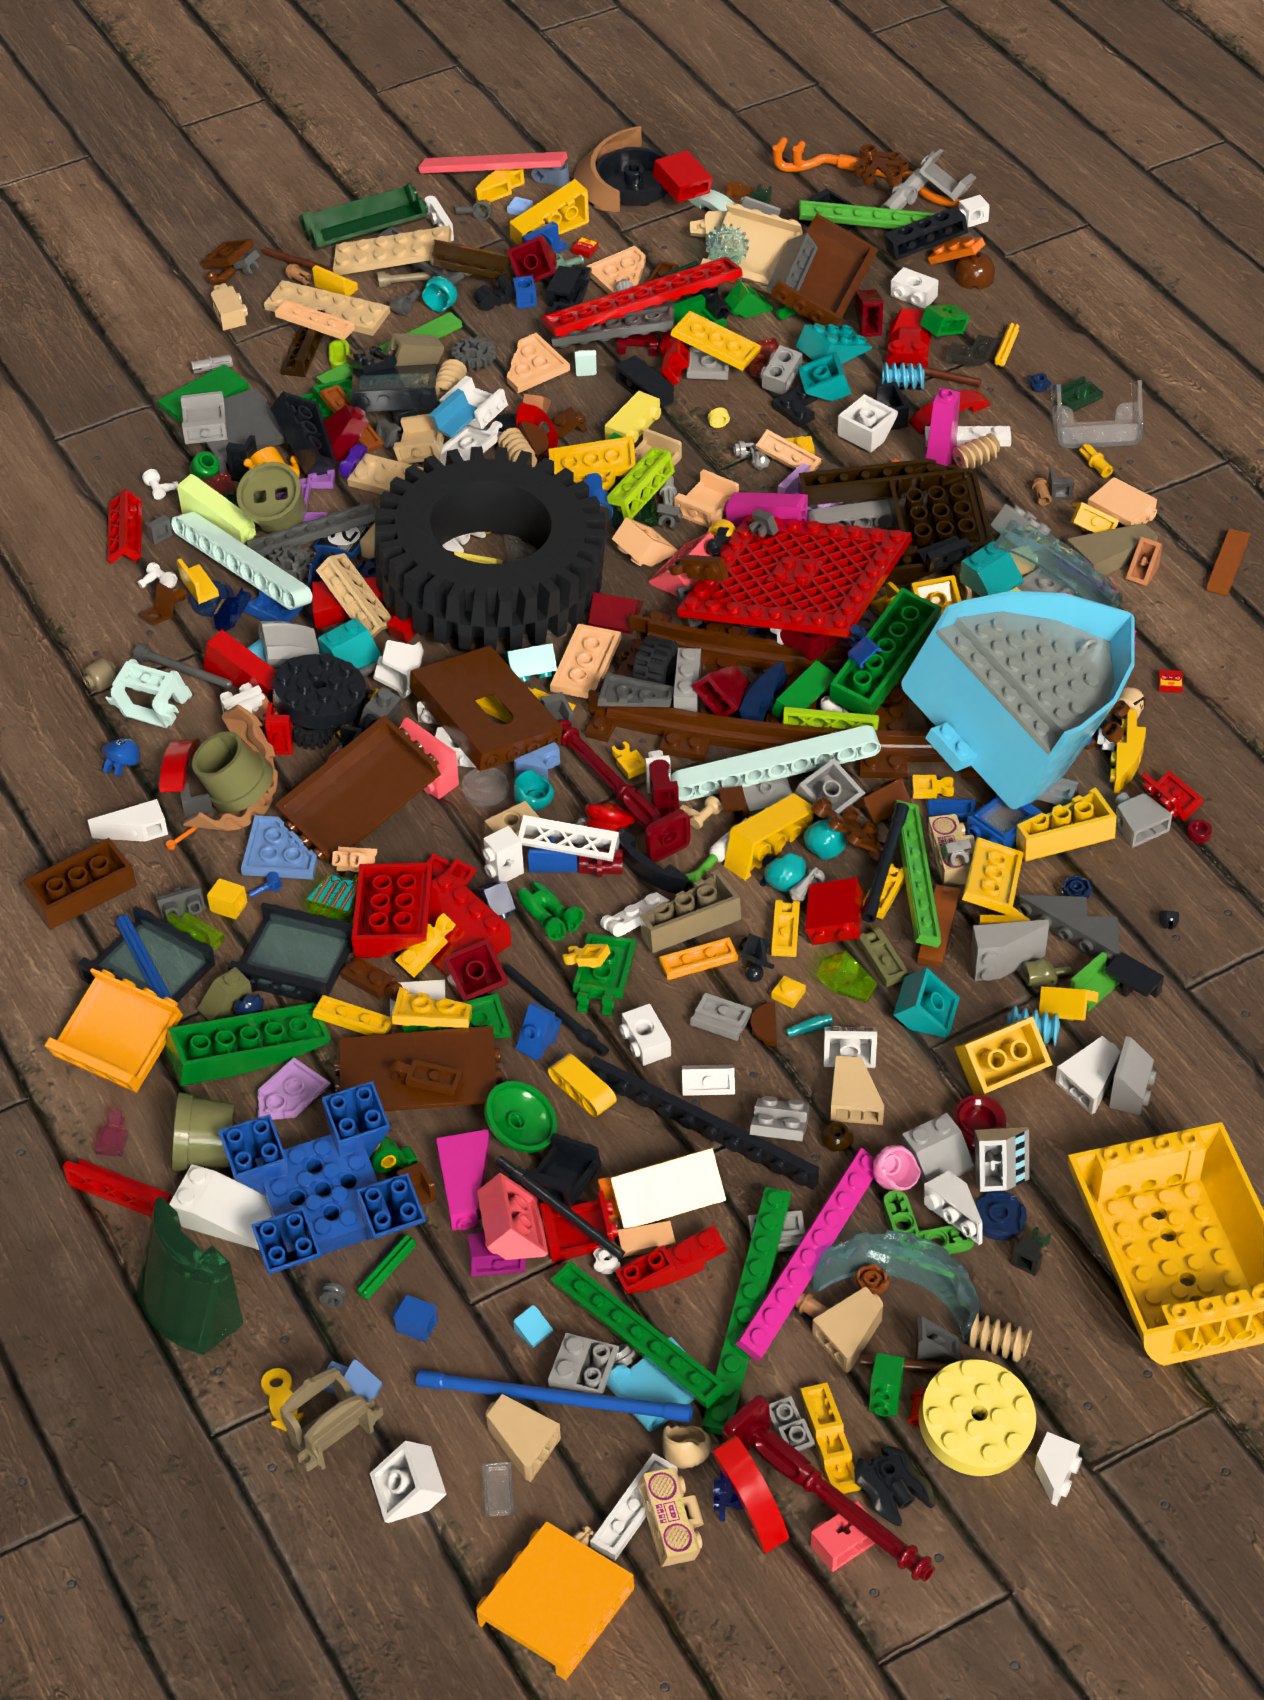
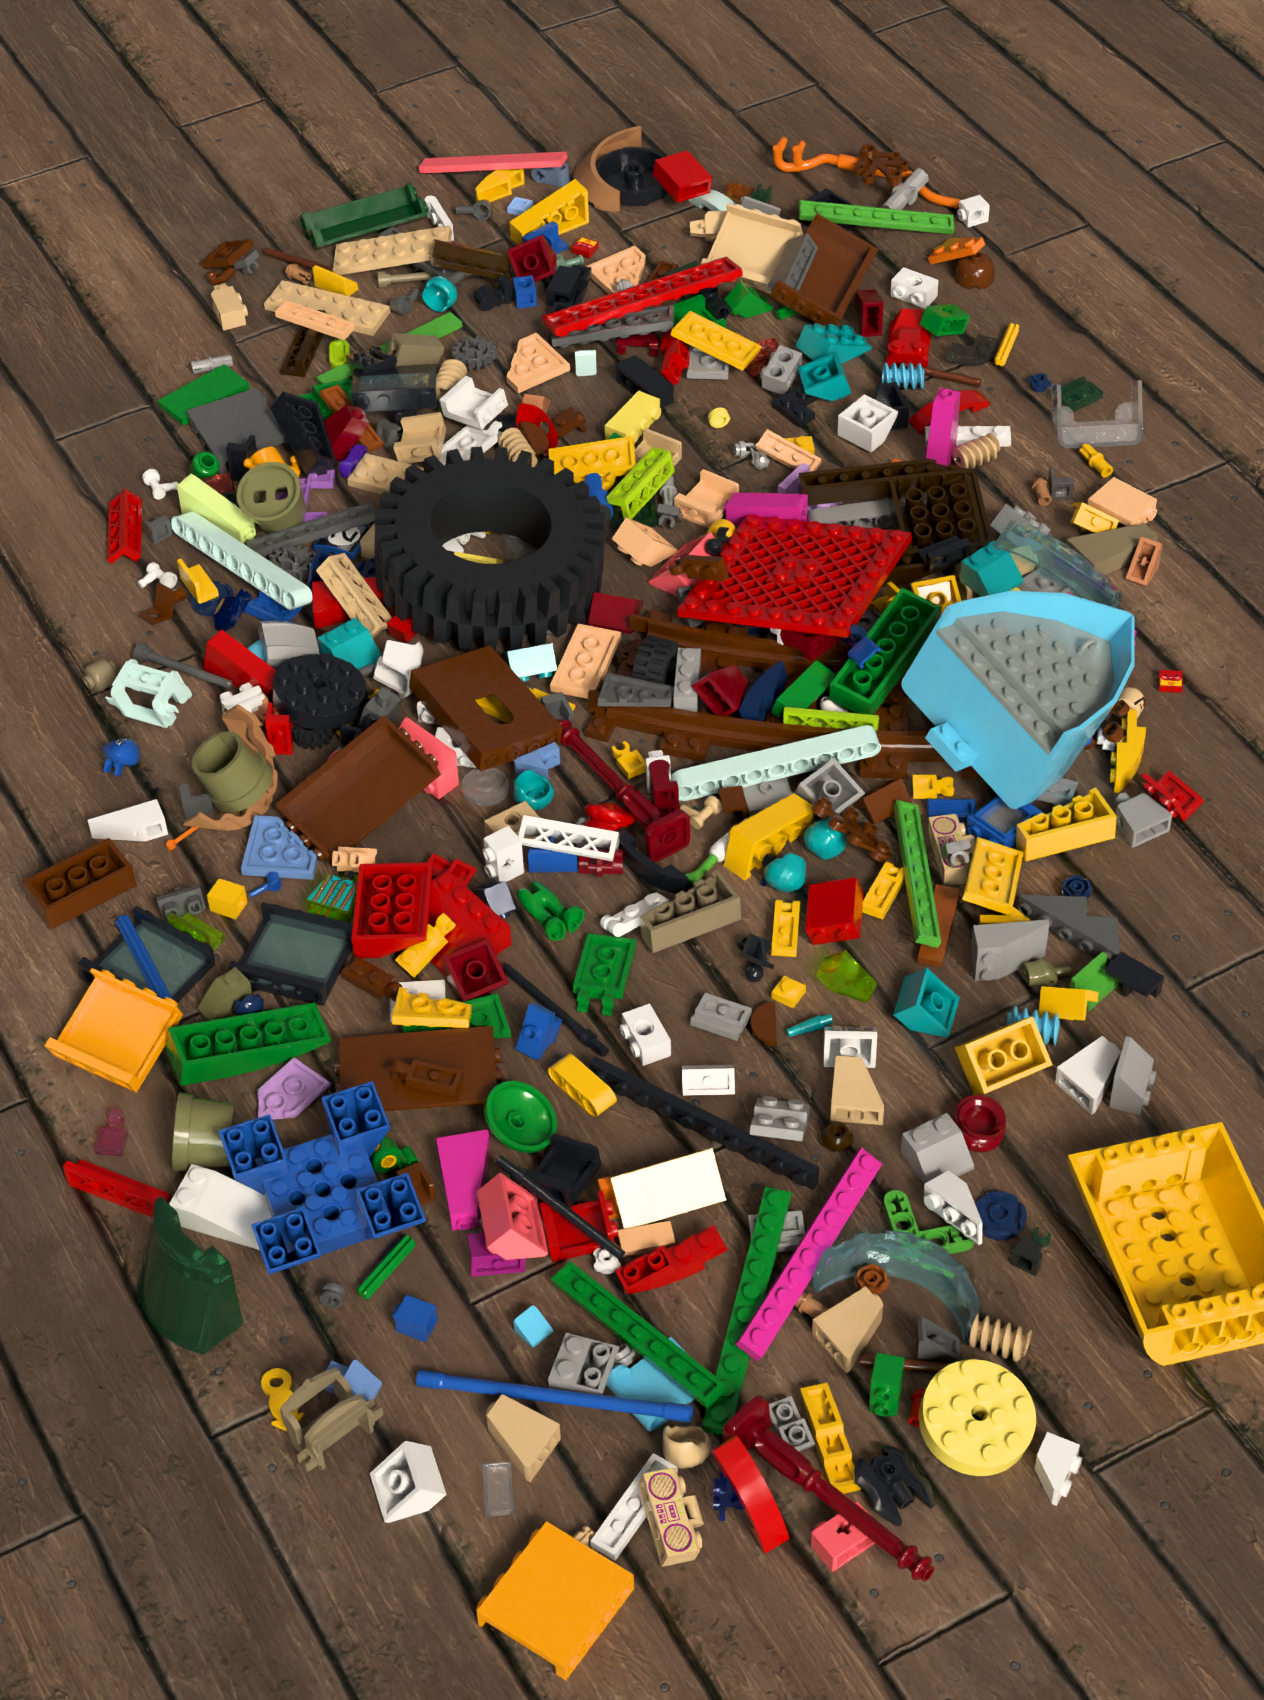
red slope [159,739,200,792] -> none
light grey panel [180,391,228,444] -> none
yellow tile [313,995,393,1036] -> none
dark azure panel [429,389,477,438] -> none
yellow plate [562,944,610,968] -> none
light orange tile [659,937,738,980] -> none
clear light blue gear [705,223,749,265] -> none
dark grey tile [749,509,779,537] -> none
light grey piece [789,867,826,901] -> none
olive plate [856,927,909,987] -> none
black piece [861,802,909,923] -> none
bright pink hair [873,1145,921,1191] -> none
black brick [884,206,968,260] -> none
light grey panel [919,149,976,201] -> none
light grey slope [975,1127,1029,1192] -> none
black hinge [1159,911,1180,930] -> none
dark red tile [1187,820,1212,843] -> none
dark orange tile [1206,528,1251,596] -> none

